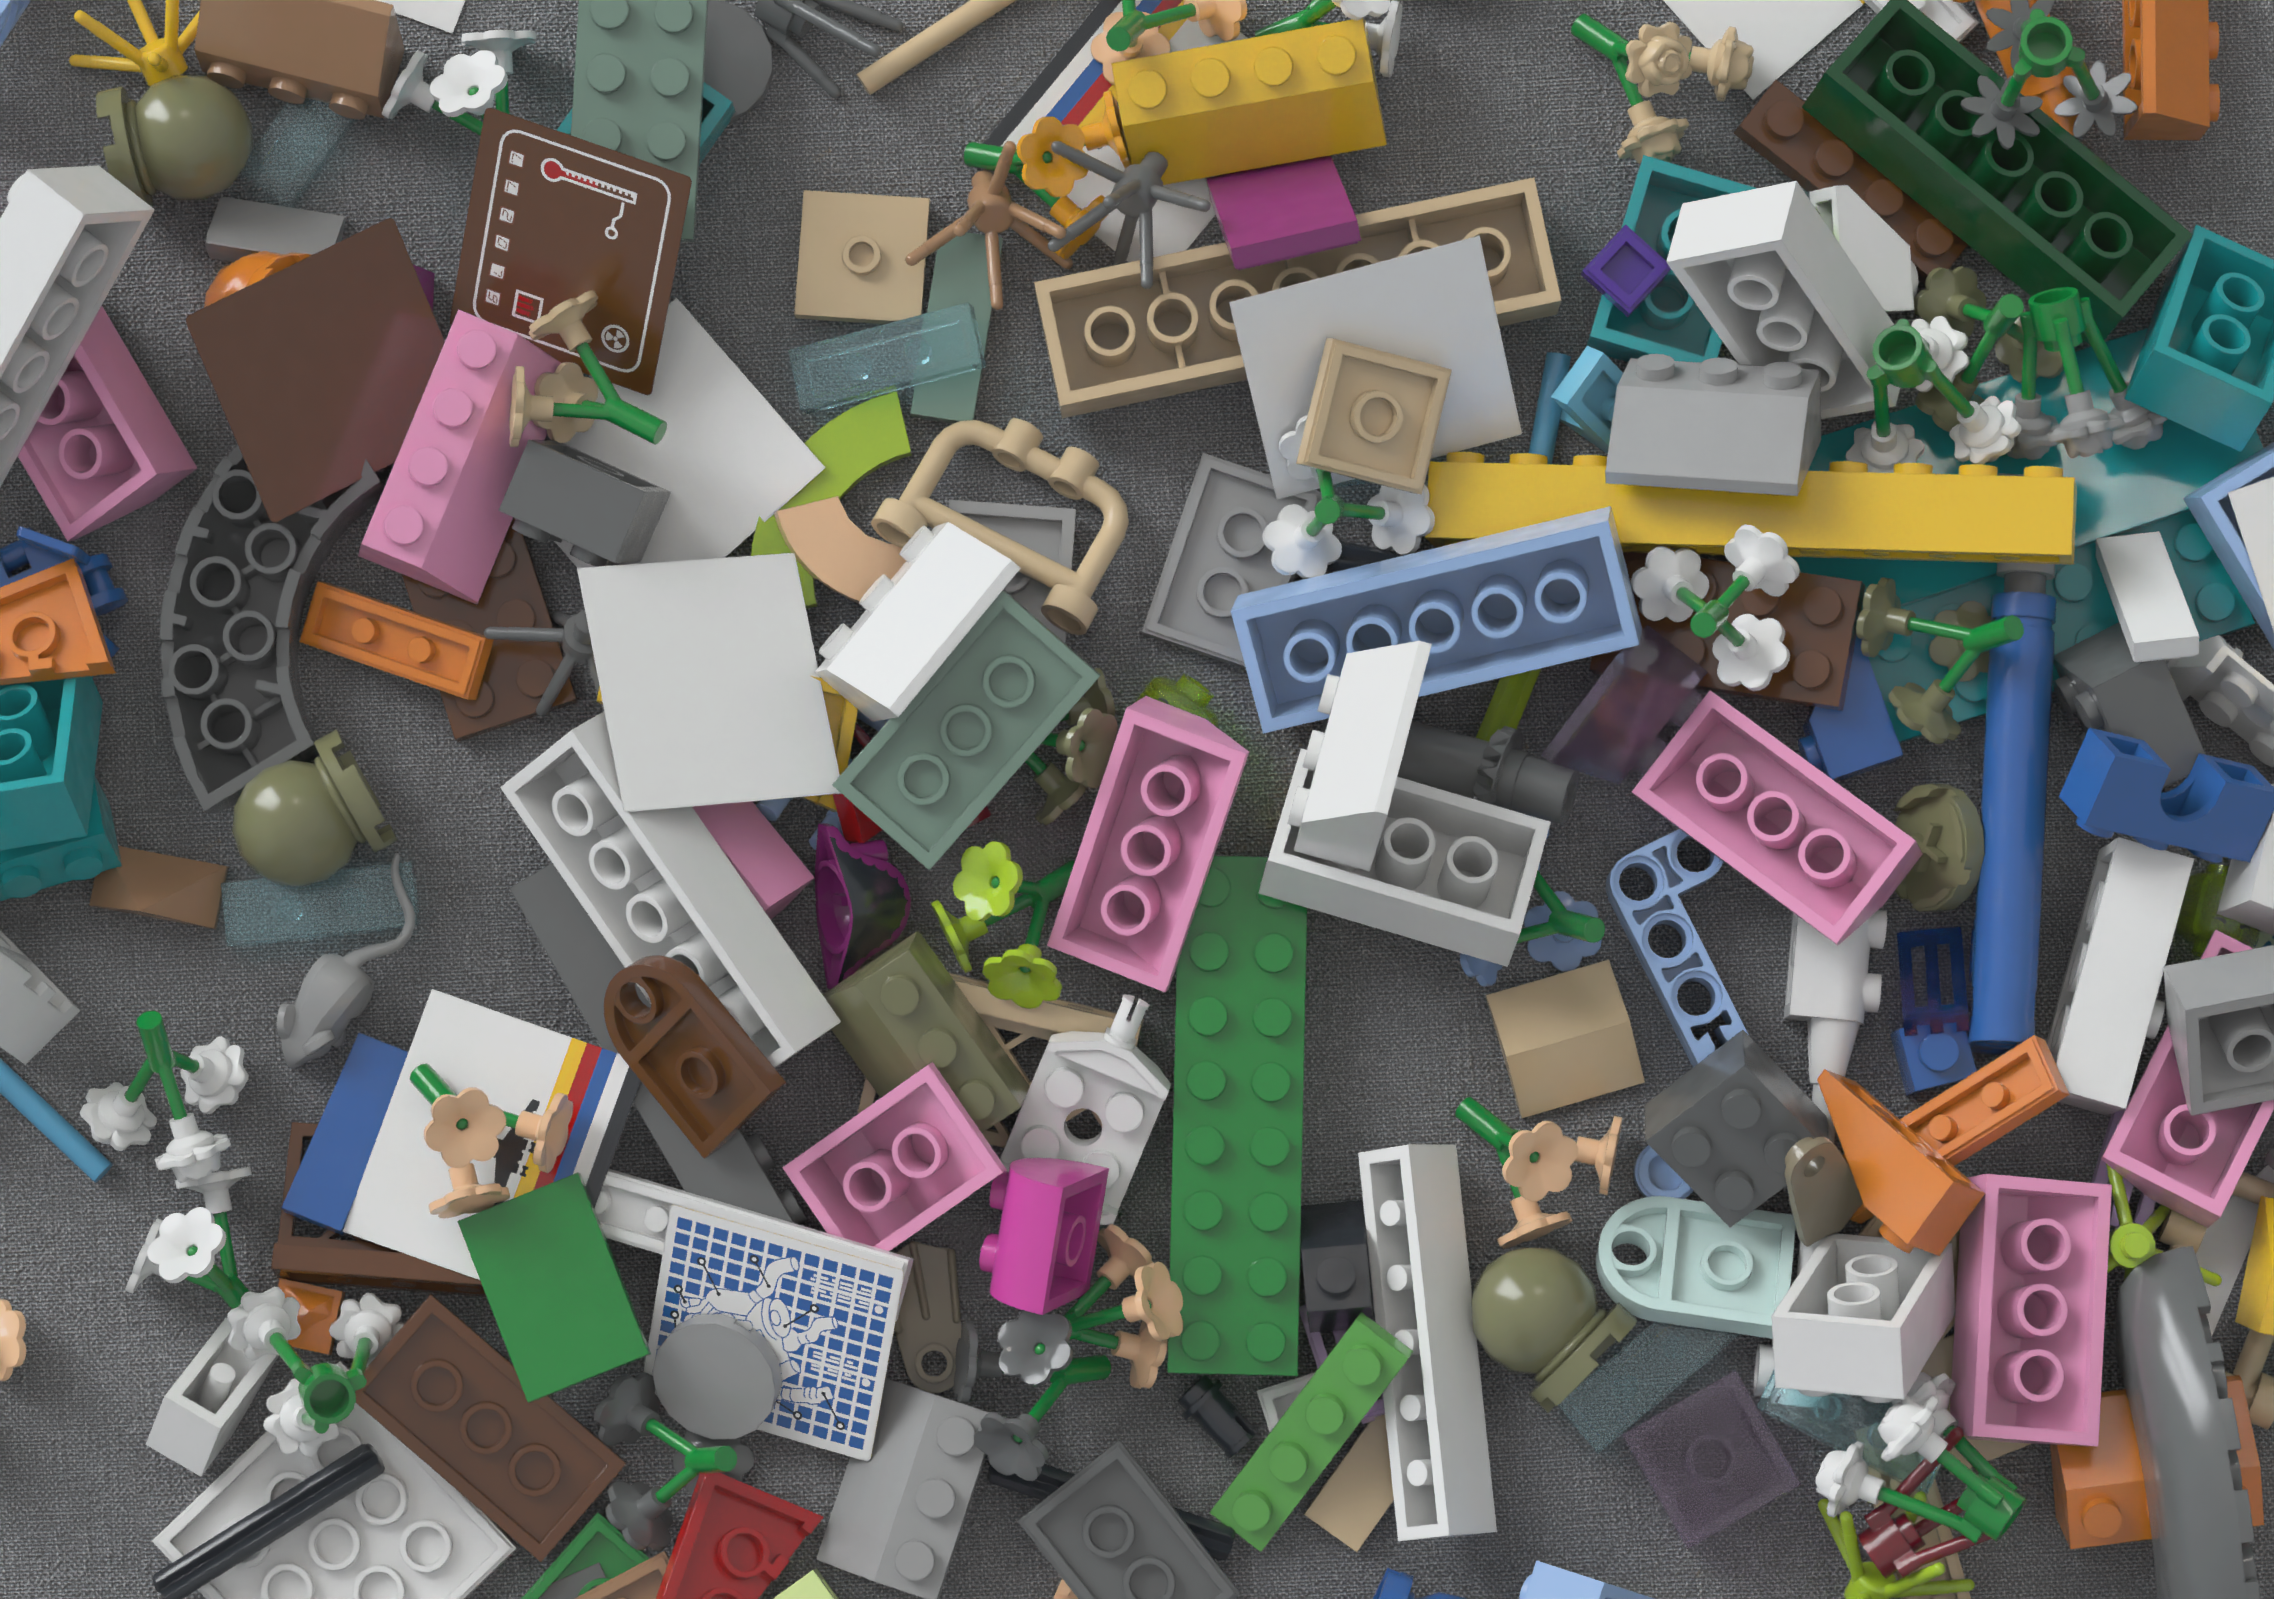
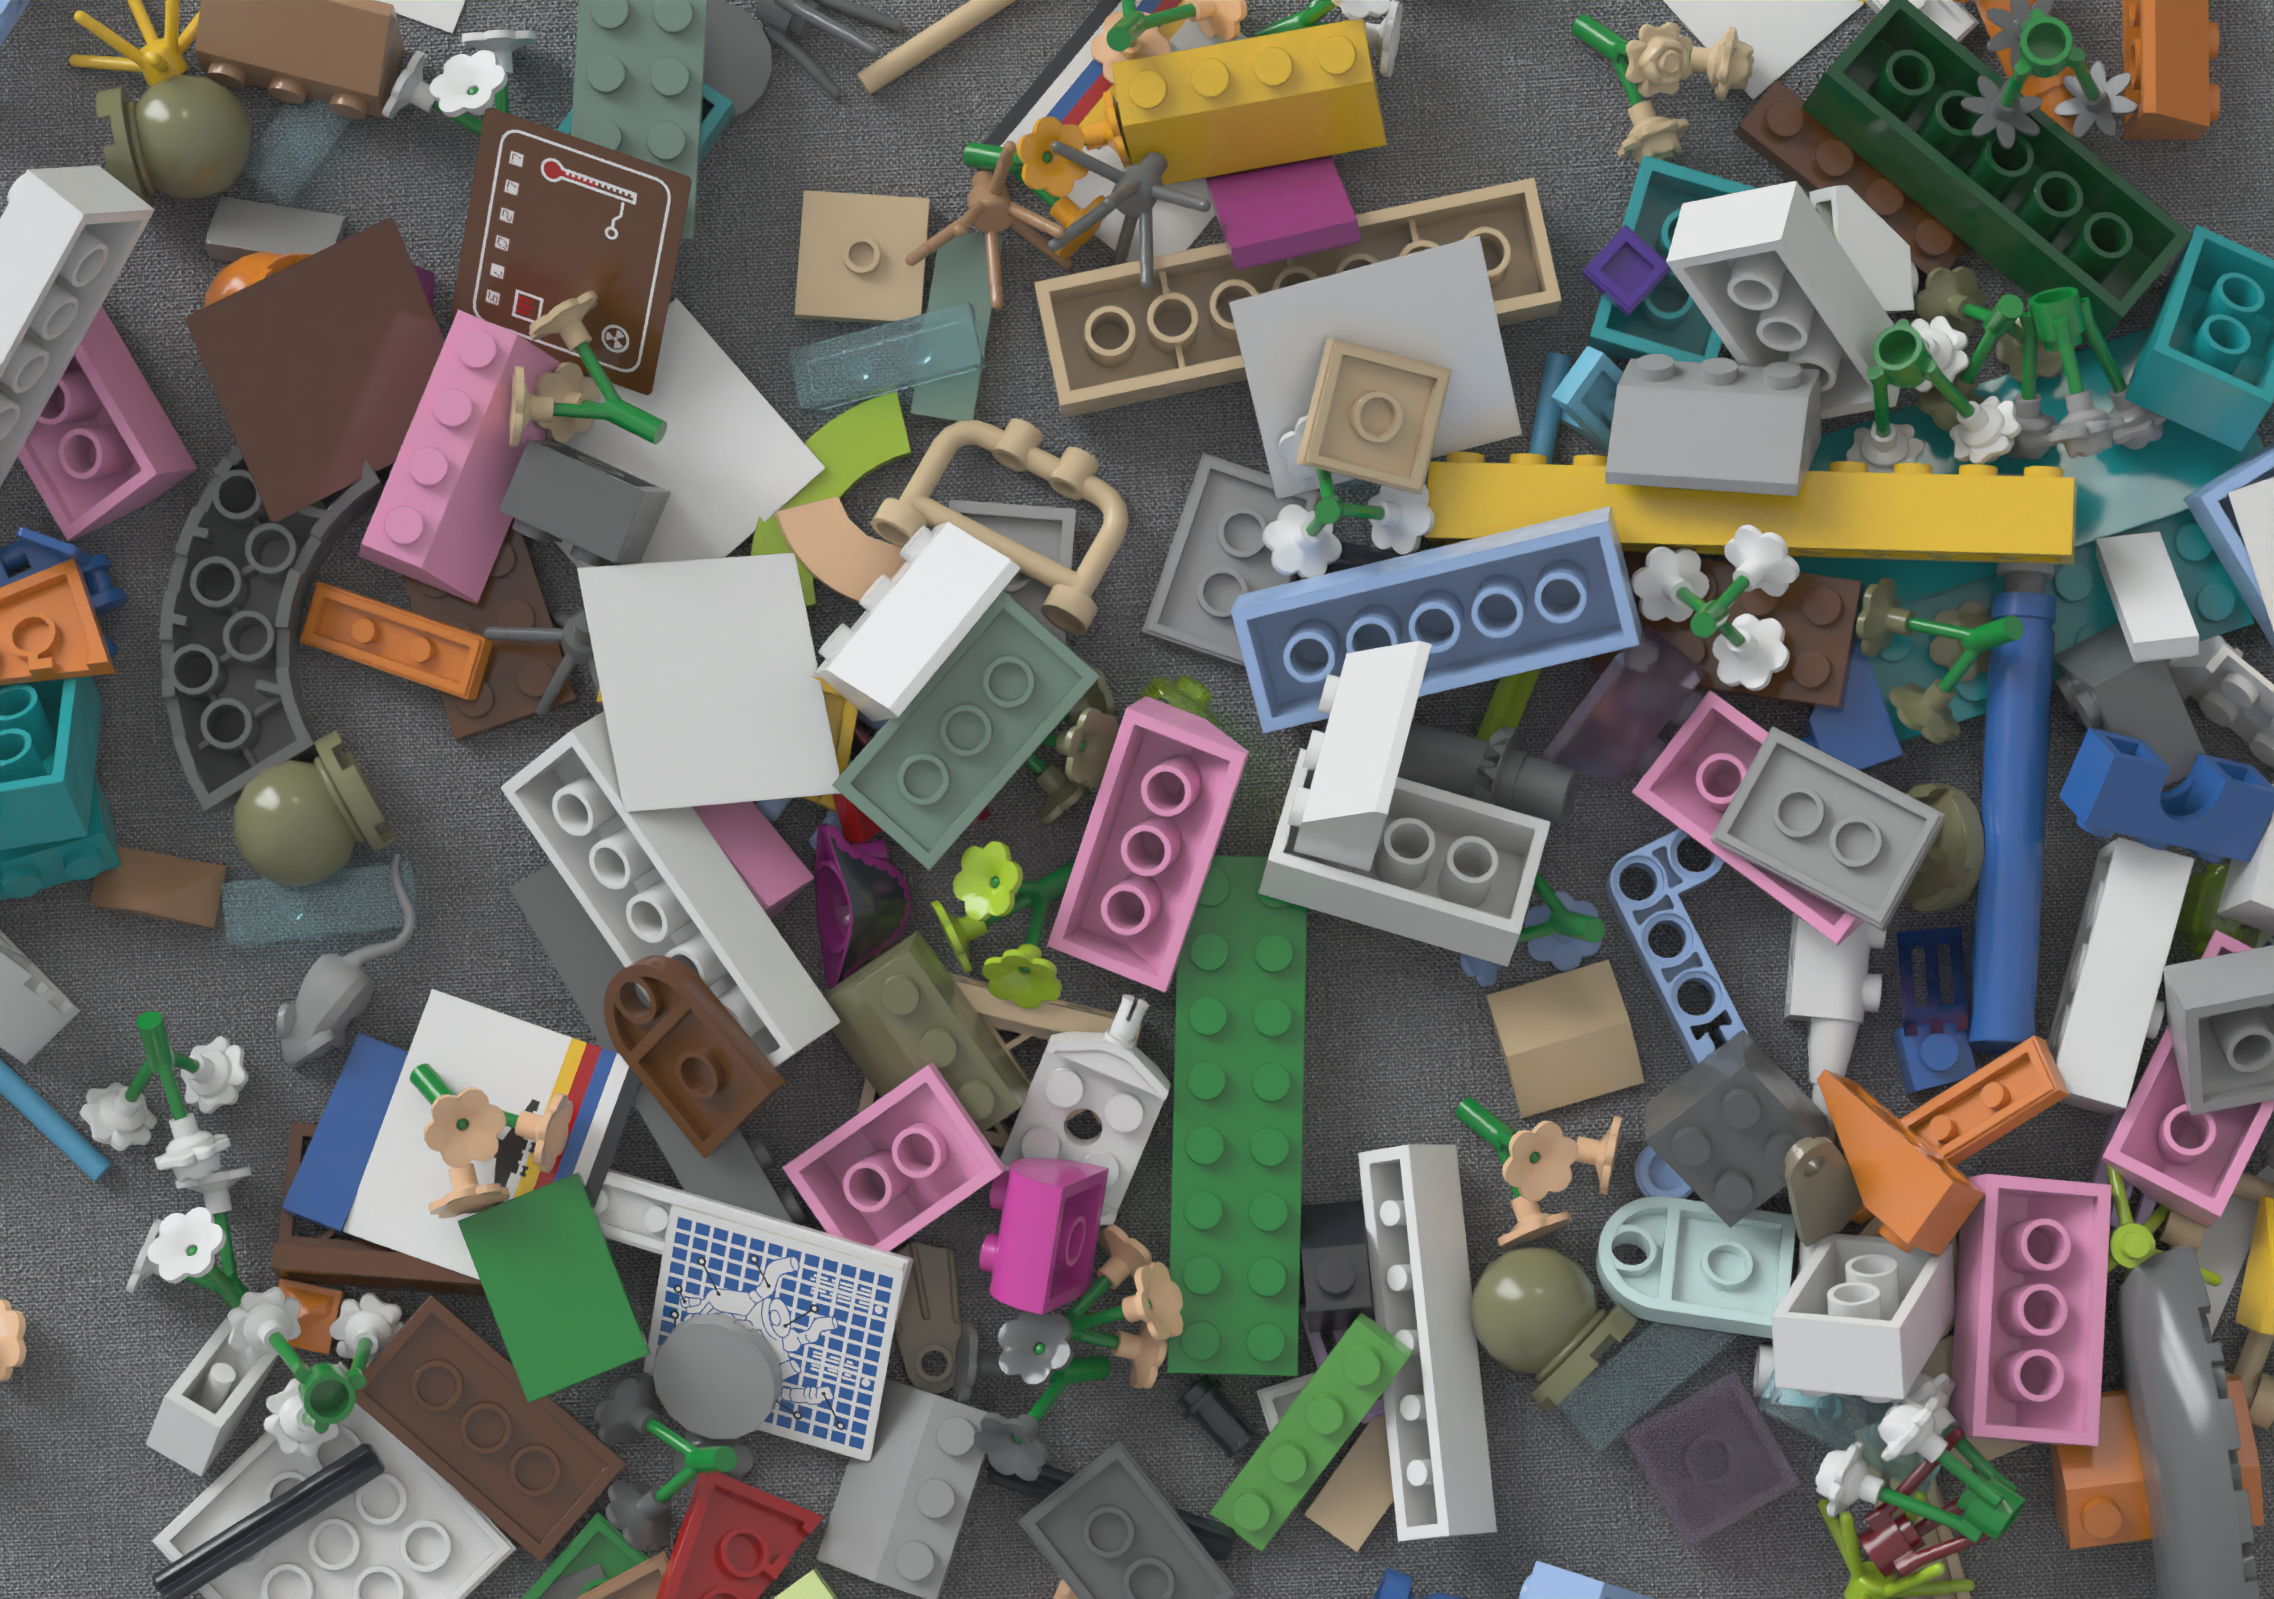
none -> light grey tile [1710,726,1946,932]

